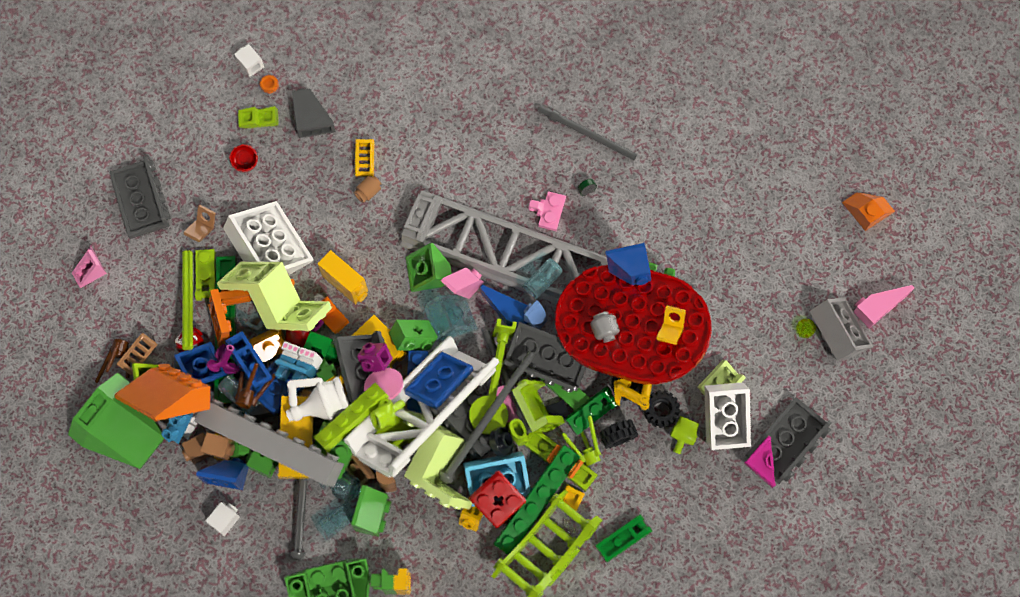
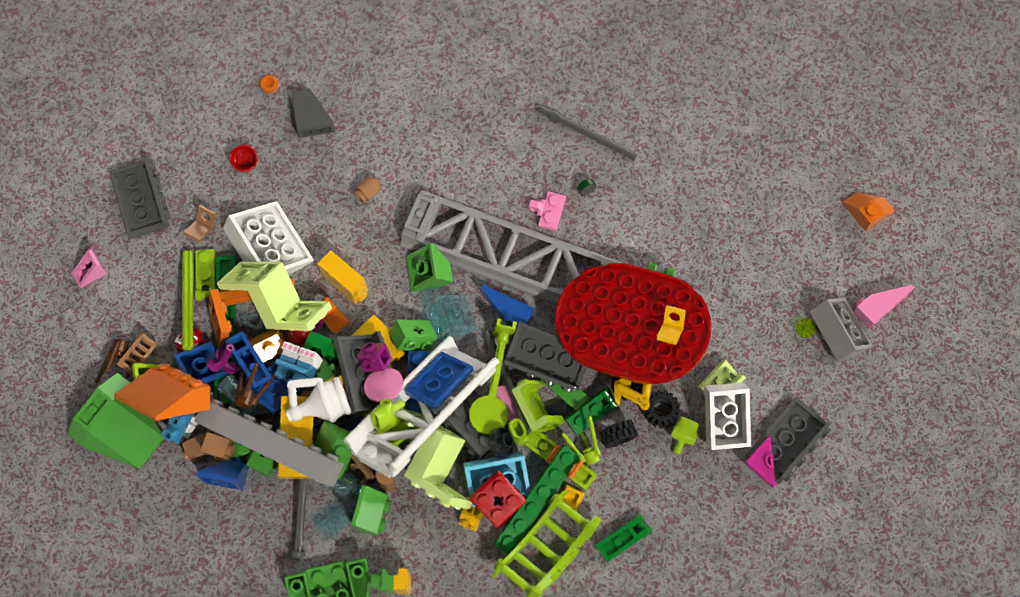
white brick [206,502,240,536] -> none
white brick [234,44,264,77] -> none
lime slope [238,106,279,128] -> none
lime plate [314,383,389,452] -> none
yellow slope [355,139,375,176] -> none
dark grey bar [439,351,535,484] -> none
bright pink slope [441,268,484,299] -> none
clear light blue brick [522,258,563,300] -> none
medium blue slope [524,300,547,329] -> none
light grey head [591,312,620,343] -> none
blue slope [606,243,651,285] -> none

